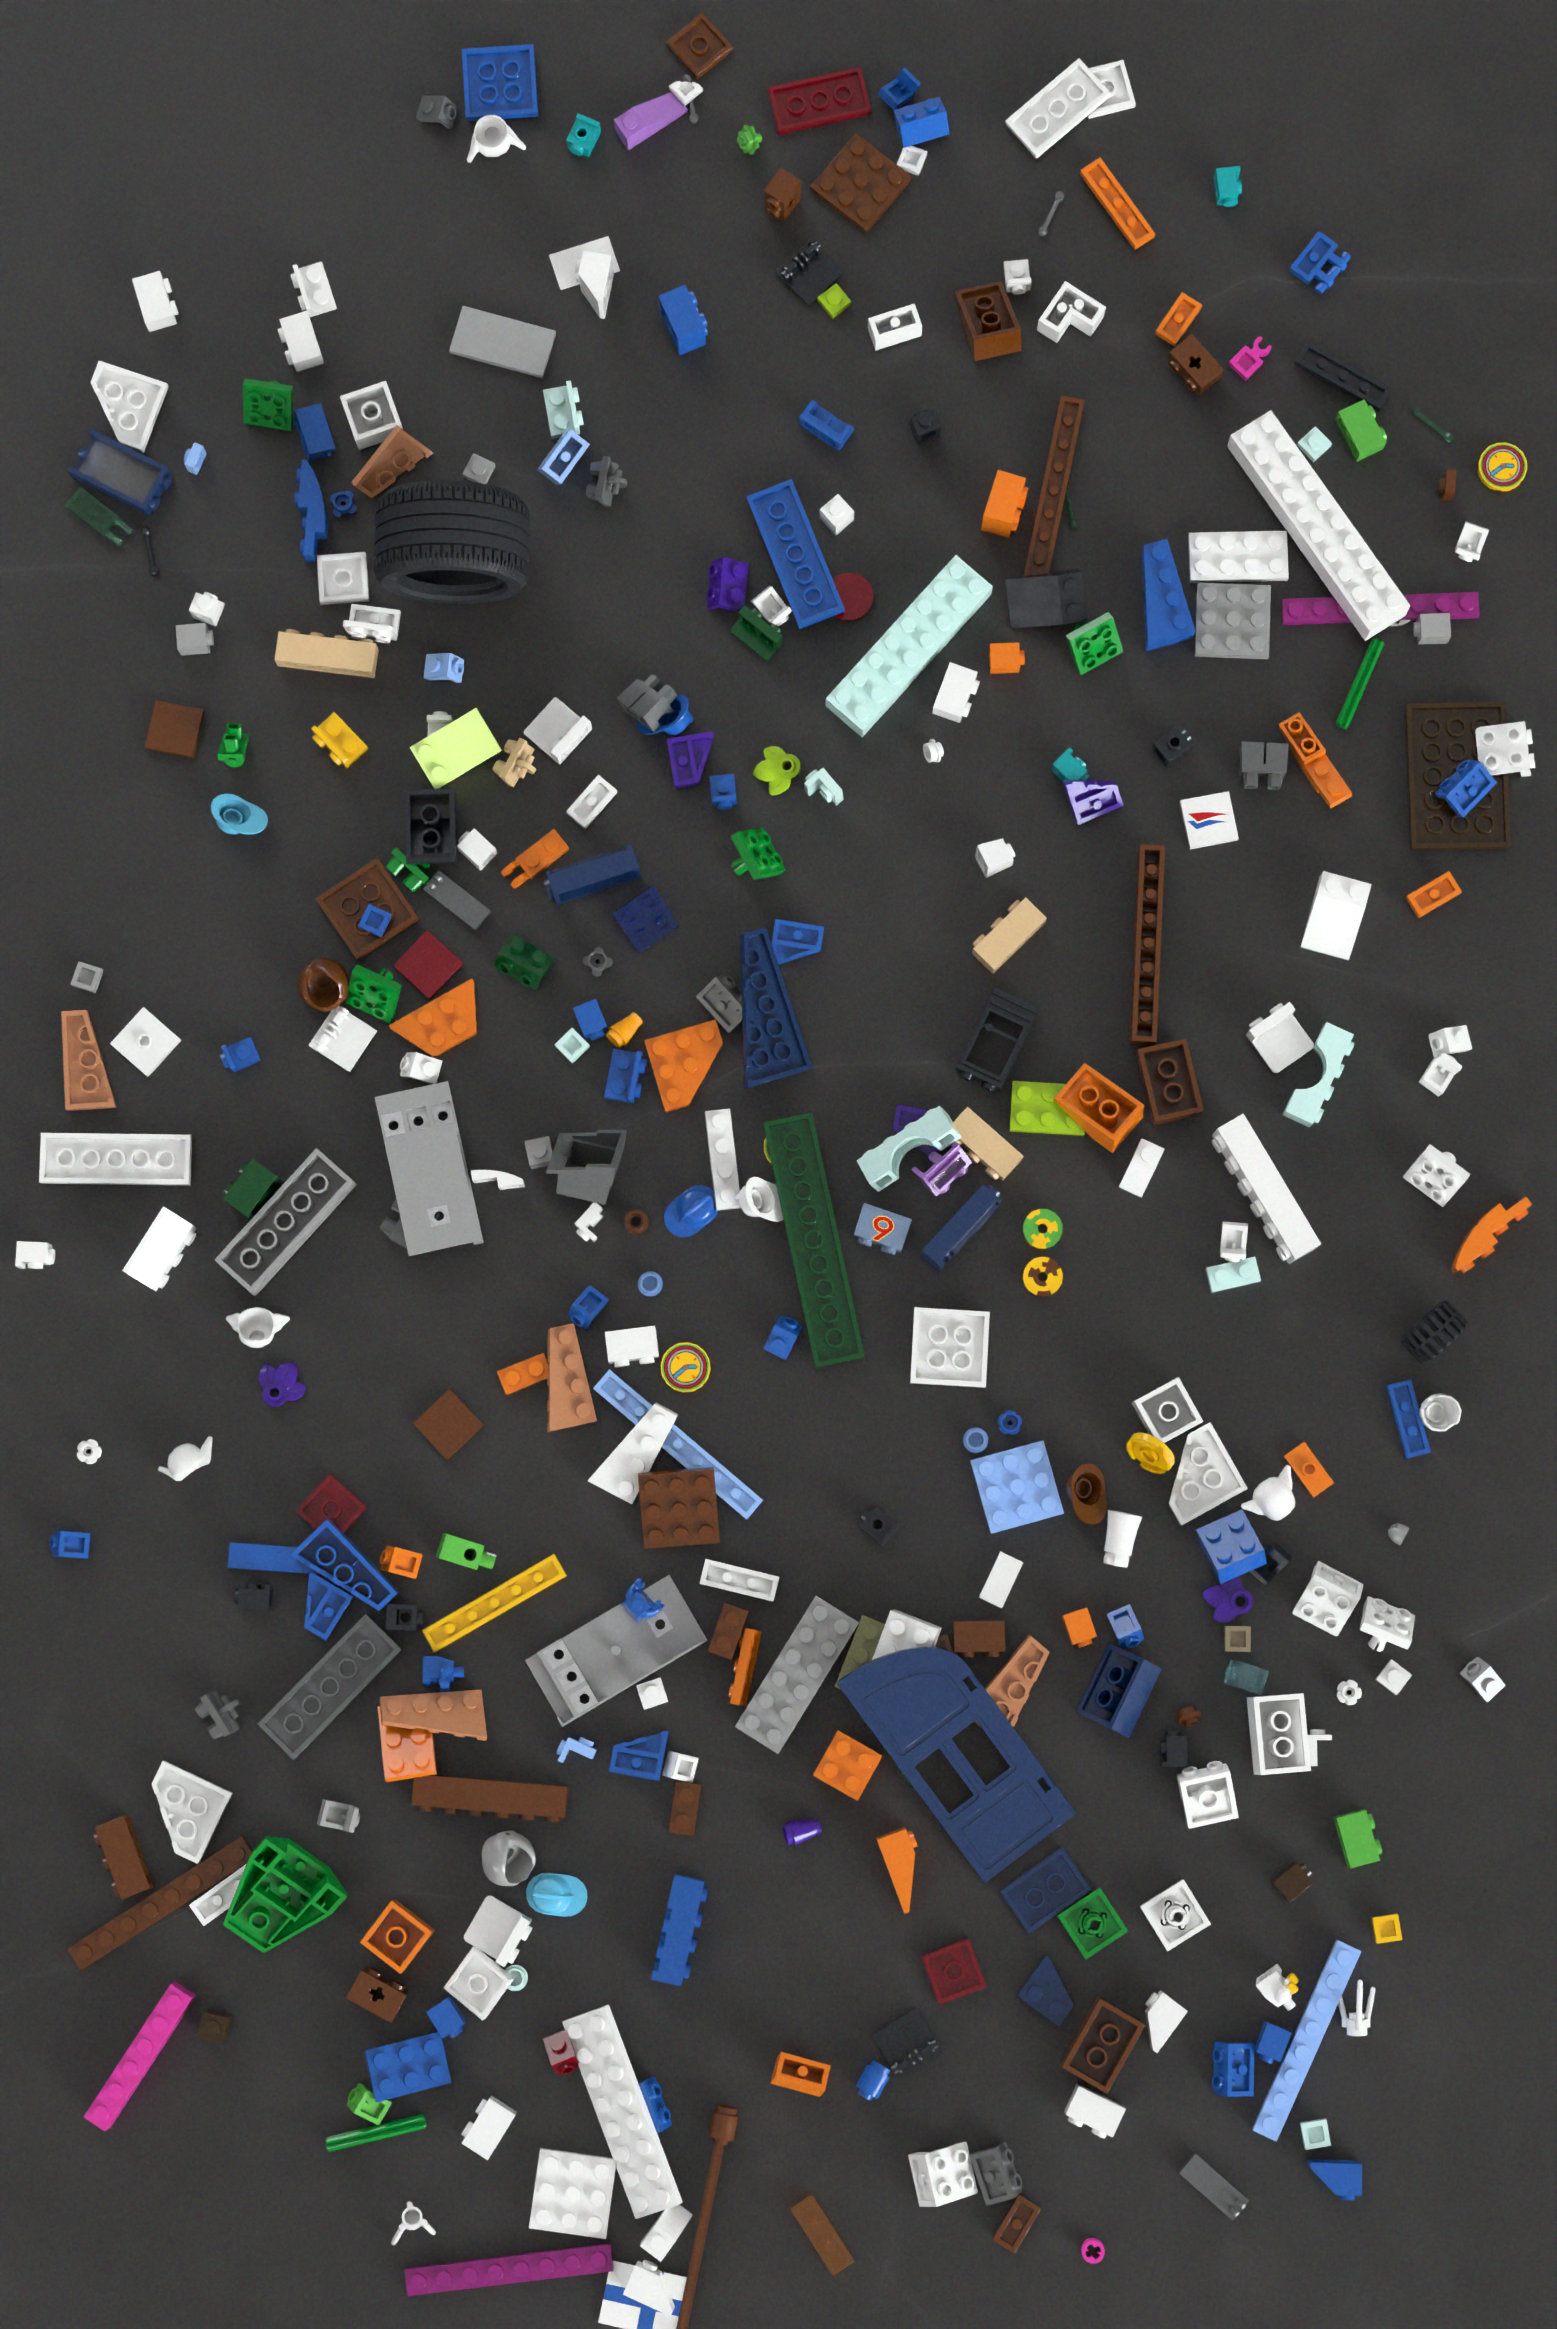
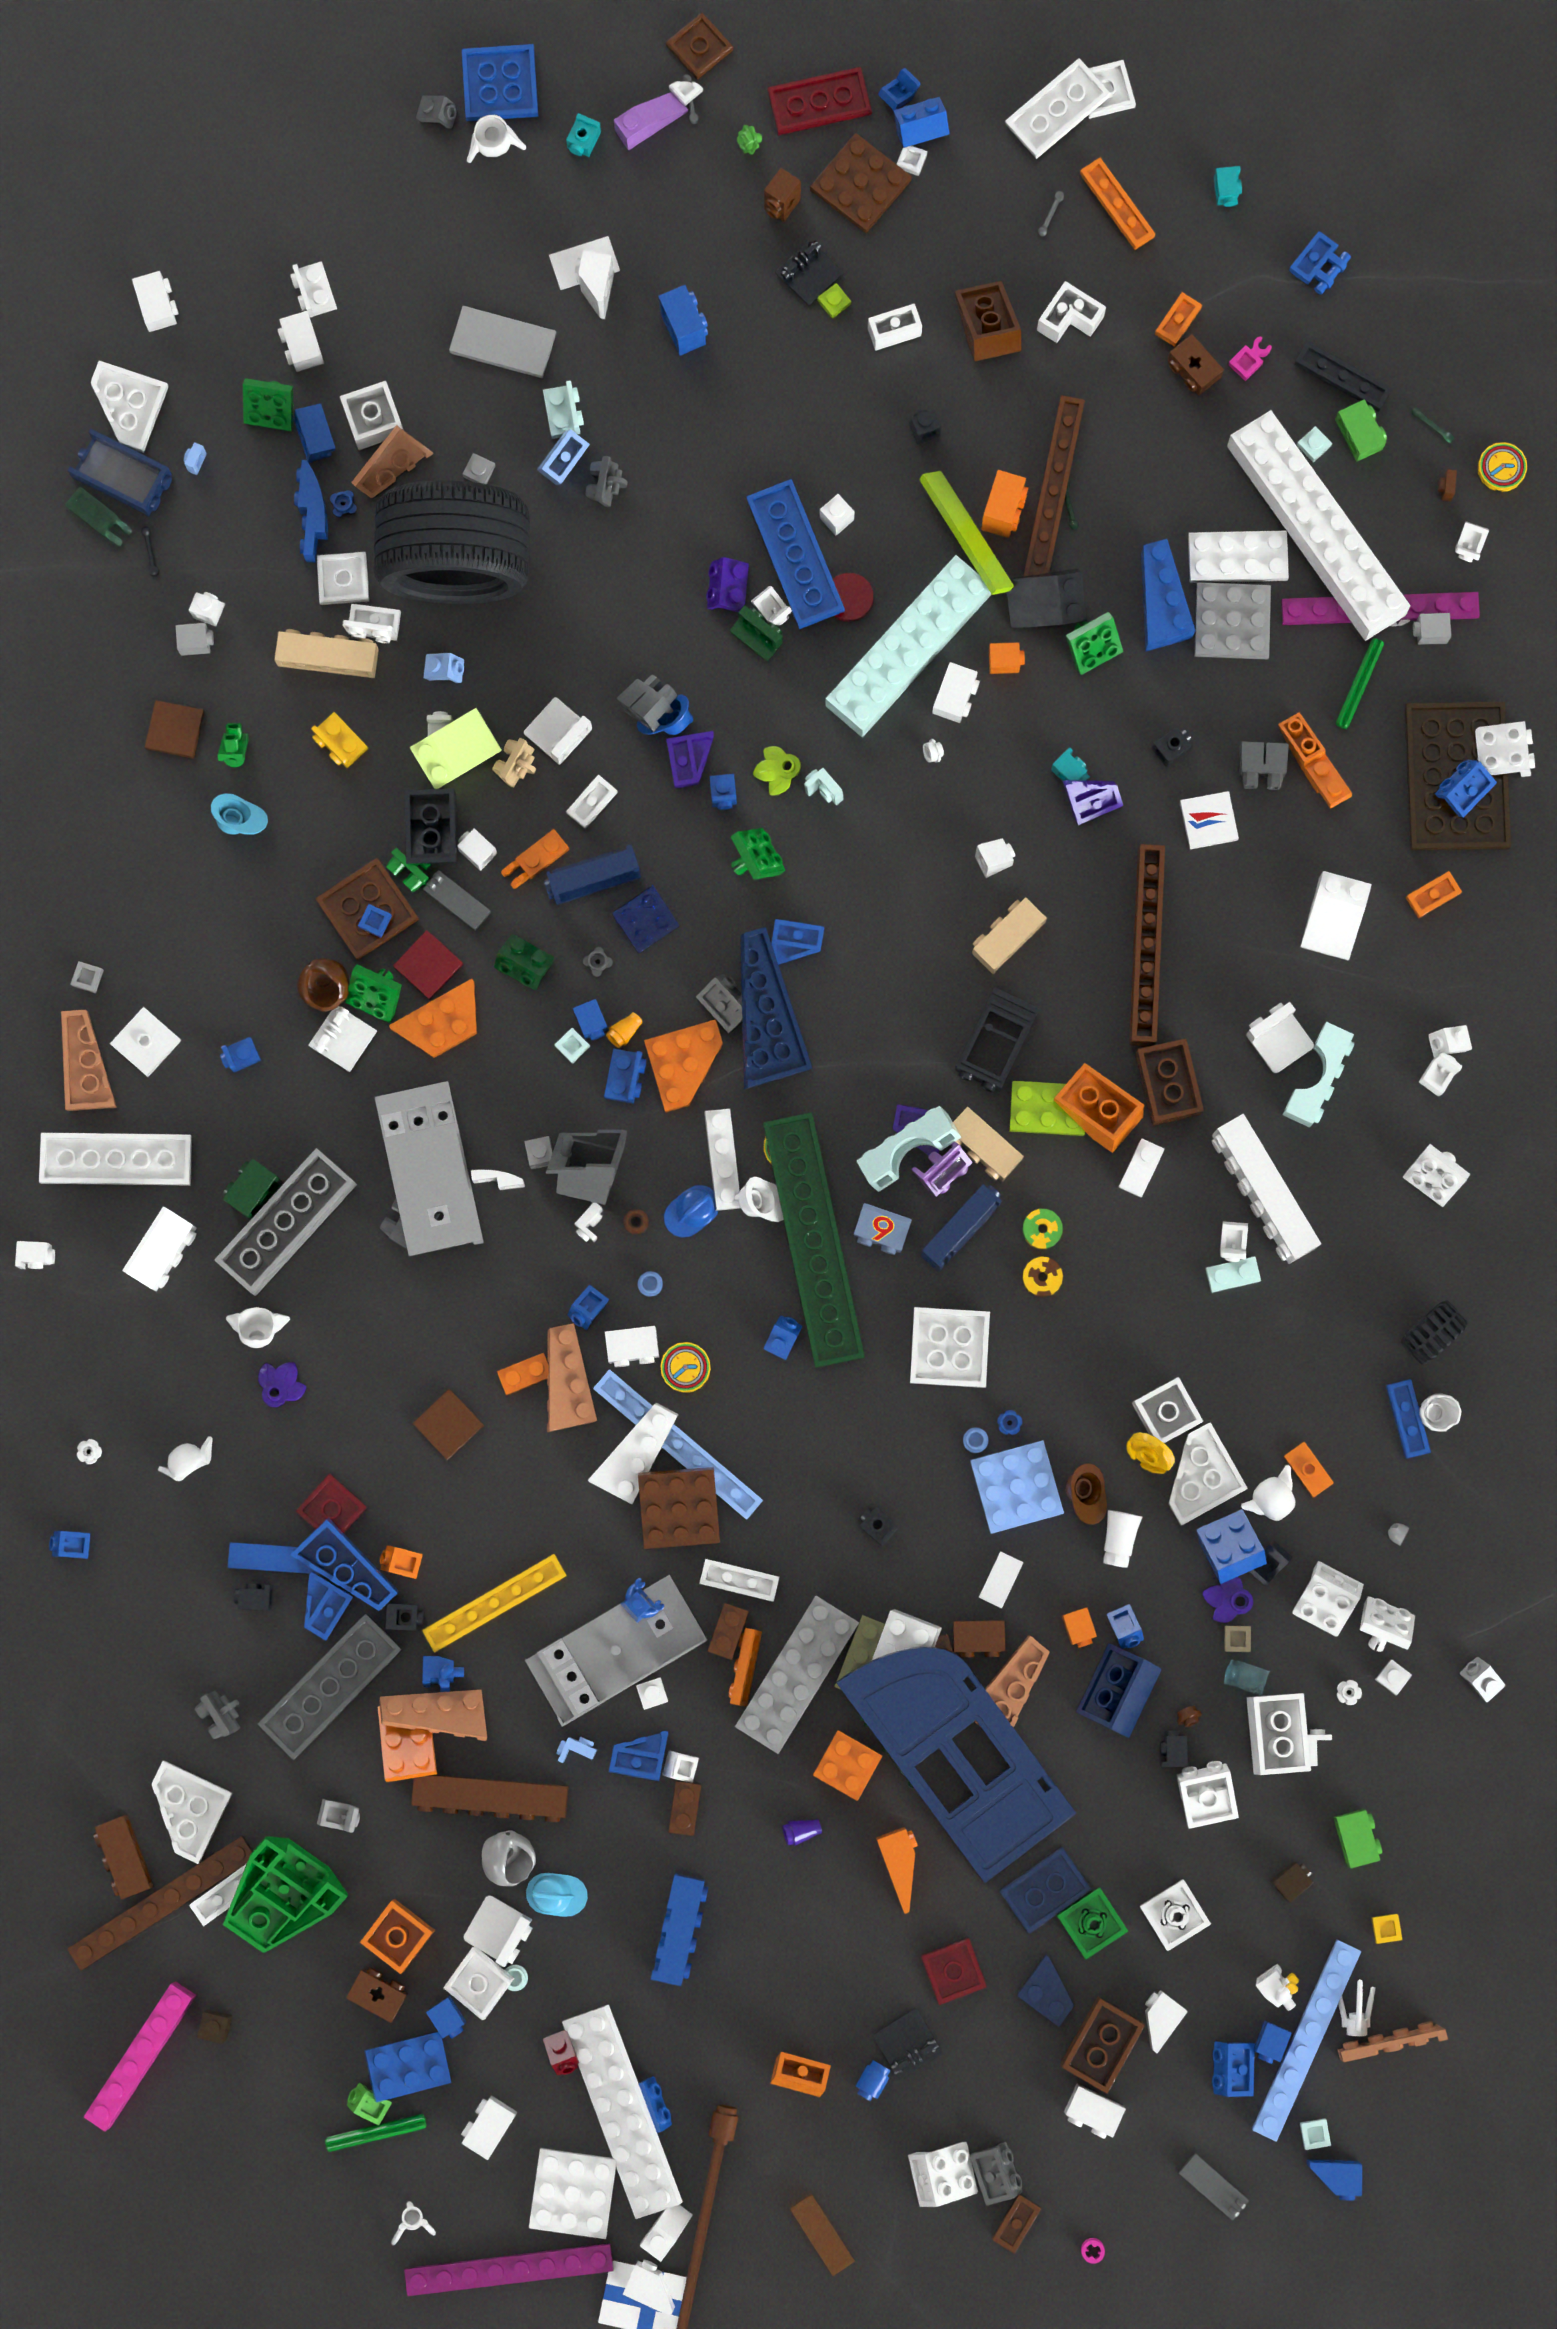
white bracket [400,1052,442,1085] -> none
bright green torso [435,1533,496,1570] -> none
blue hinge [799,400,854,451] -> none
white bracket [1003,259,1031,295] -> none
orange slope [1451,1197,1532,1274] -> none
none -> lime tile [919,471,1014,595]
none -> nougat wing [1337,2021,1448,2062]

